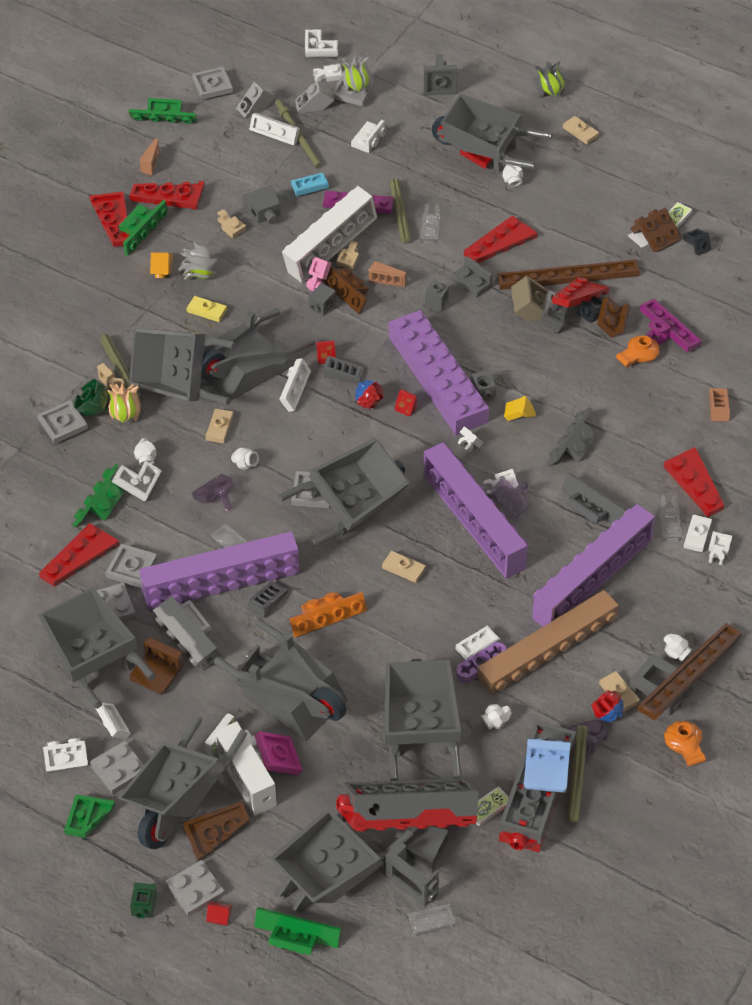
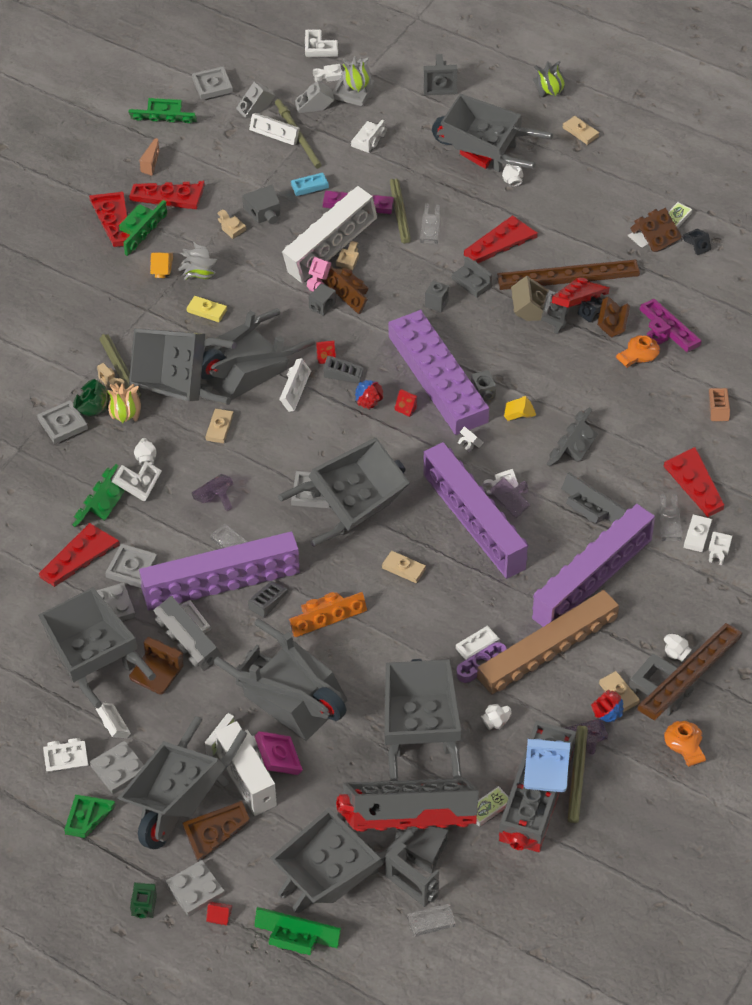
white rock [231,448,259,470] -> none
nougat slope [369,261,407,287] -> none

